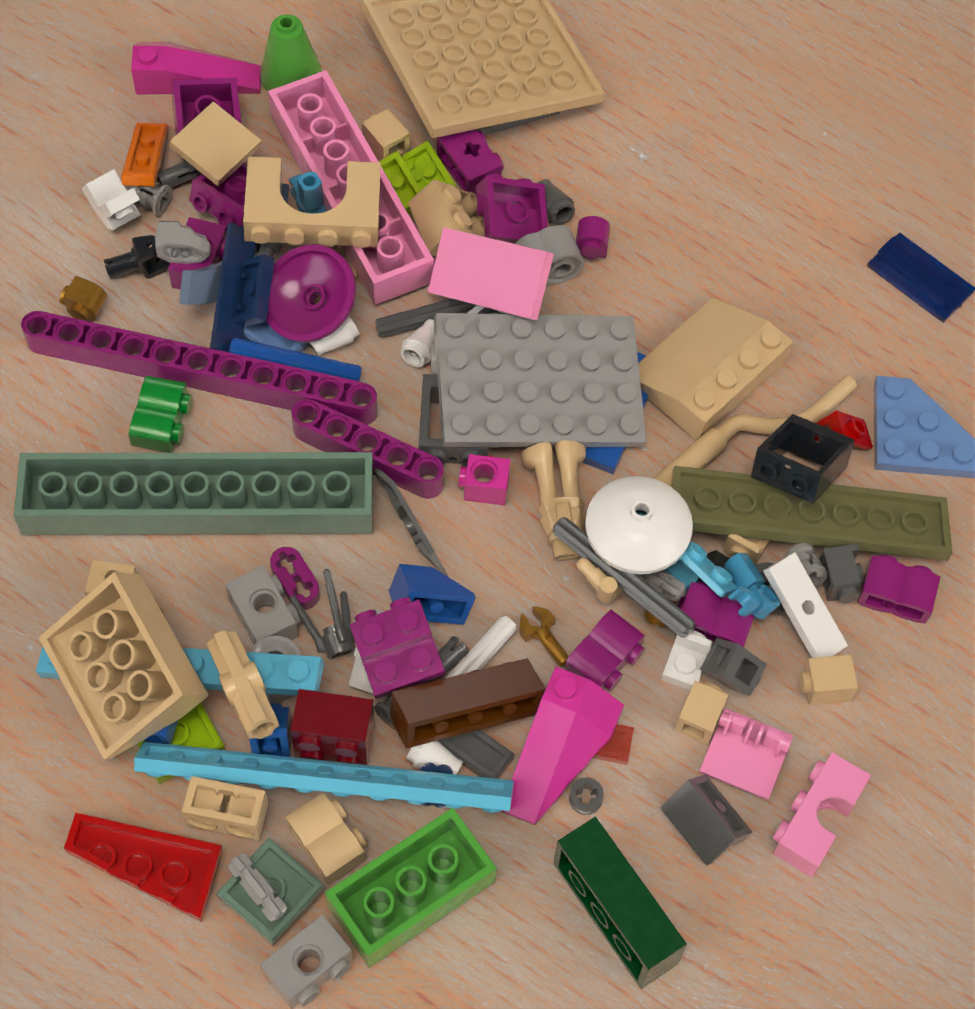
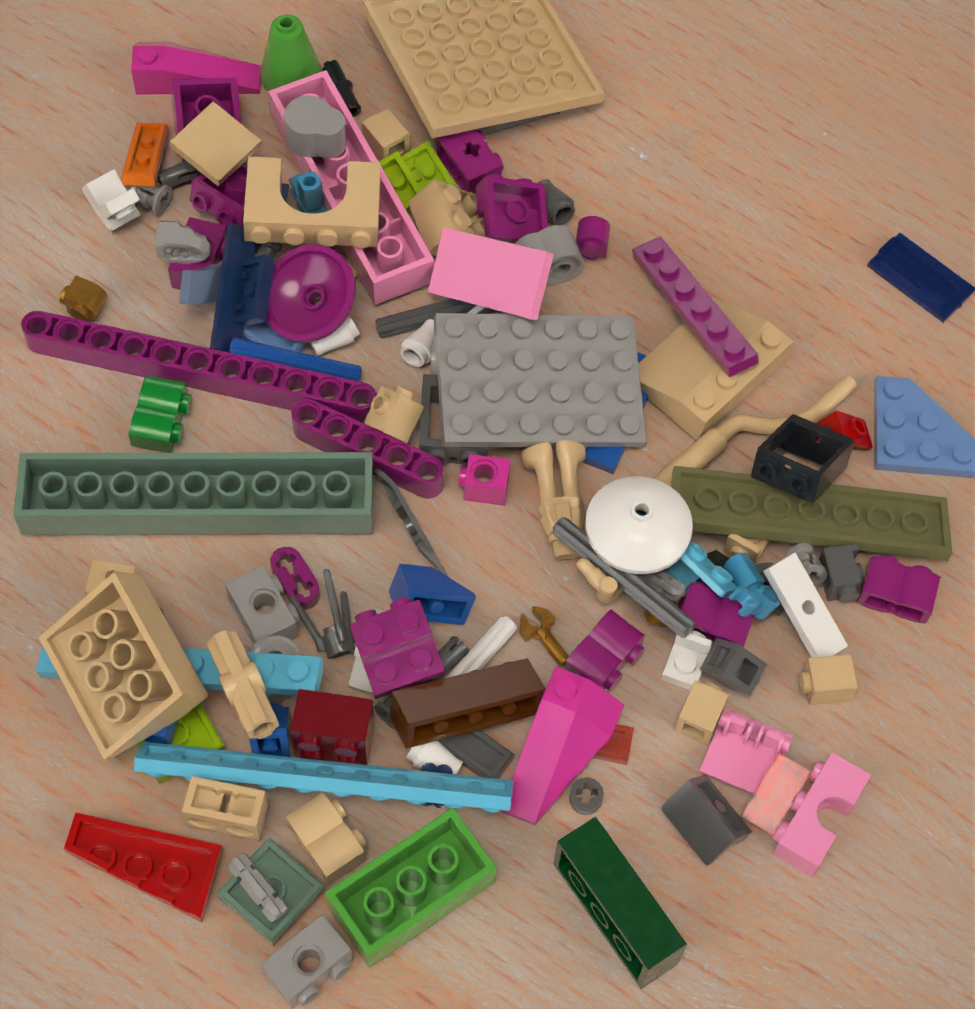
black piece [104,235,170,279] -> none
none -> light grey piece [284,95,347,159]
none -> black axle [322,60,361,117]
none -> tan brick [364,386,425,443]
none -> magenta plate [632,236,759,377]
none -> clear red tile [741,753,811,837]

